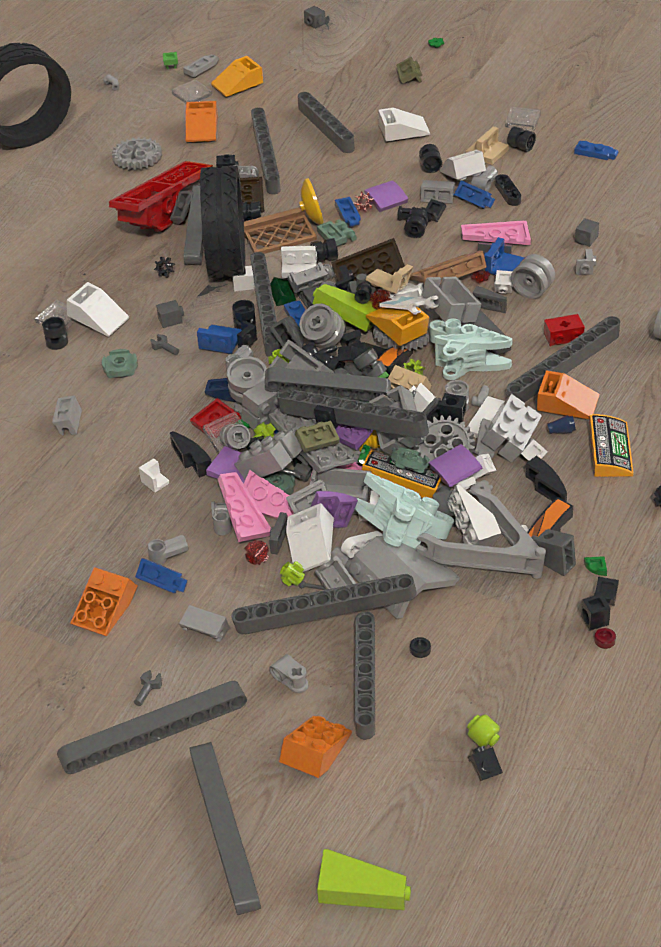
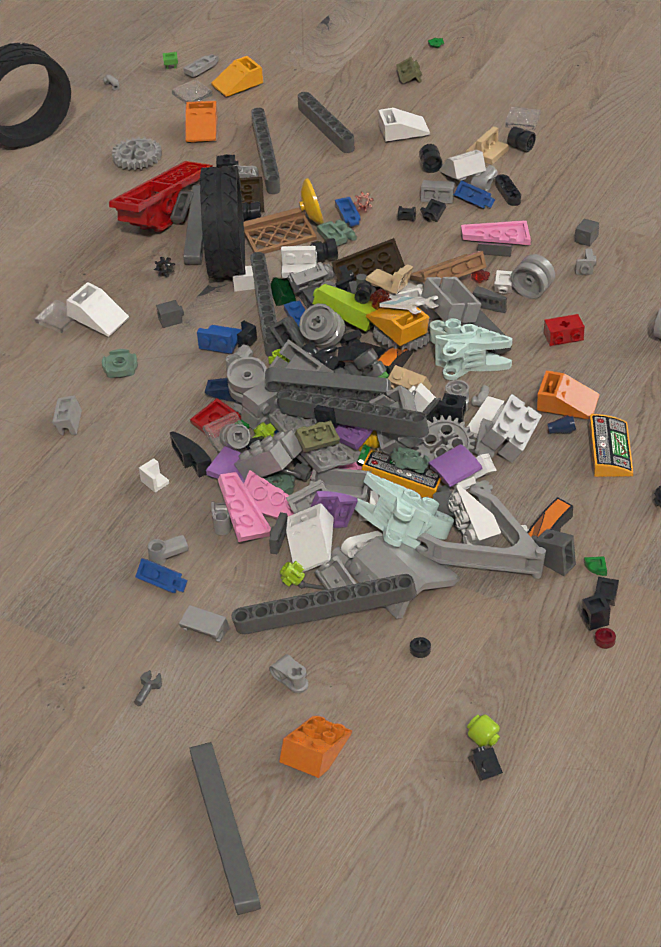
black wheel [42,317,68,350] -> none
dark grey beam [57,681,247,774] -> none
orange slope [70,567,138,636] -> none
dark grey bar [150,334,179,355] -> none
black wheel [232,300,256,330] -> none
clear red gear [244,540,270,565] -> none
dark grey brick [304,6,326,29] -> none
lime slope [317,849,411,910] -> none
dark grey beam [355,611,376,740] -> none
medium lavender slope [364,181,408,212] -> none
black wheel [404,208,429,238] -> none
lime gear [404,359,426,376] -> none
blue bracket [484,237,525,275] -> none
dark grey beam [506,316,620,403] -> none
white panel [521,437,548,460] -> none
black slope [526,455,567,502] -> none
blue hinge [574,141,619,160] -> none

